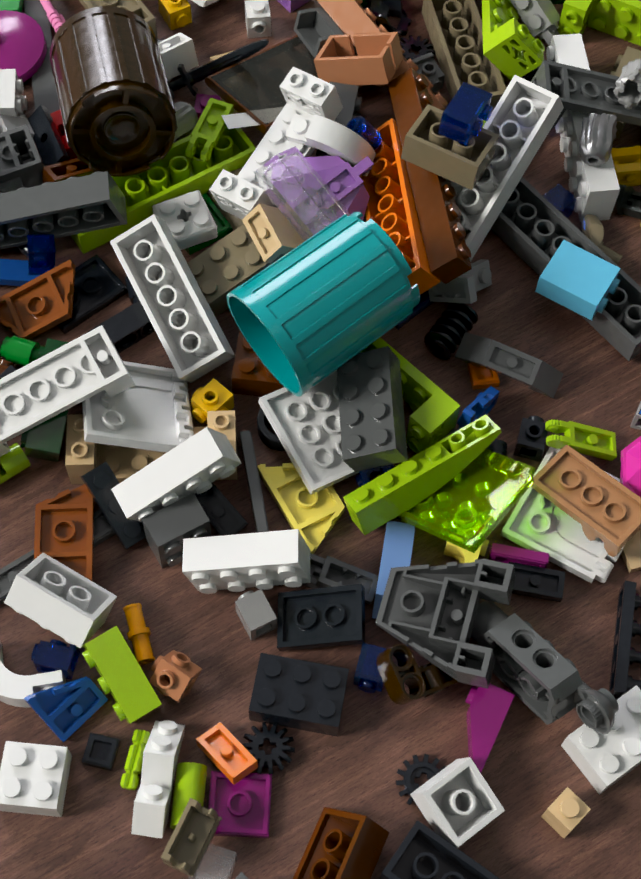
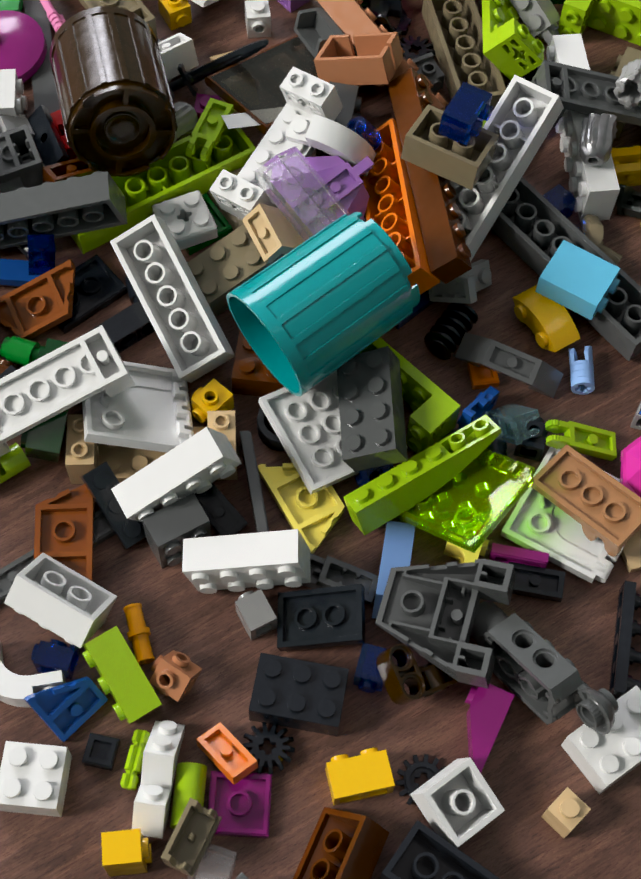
none -> yellow brick [101,829,152,877]
none -> yellow brick [325,748,395,806]
none -> clear light blue hinge [486,403,540,445]
none -> yellow brick [512,285,581,352]
none -> light blue hinge [569,345,595,395]

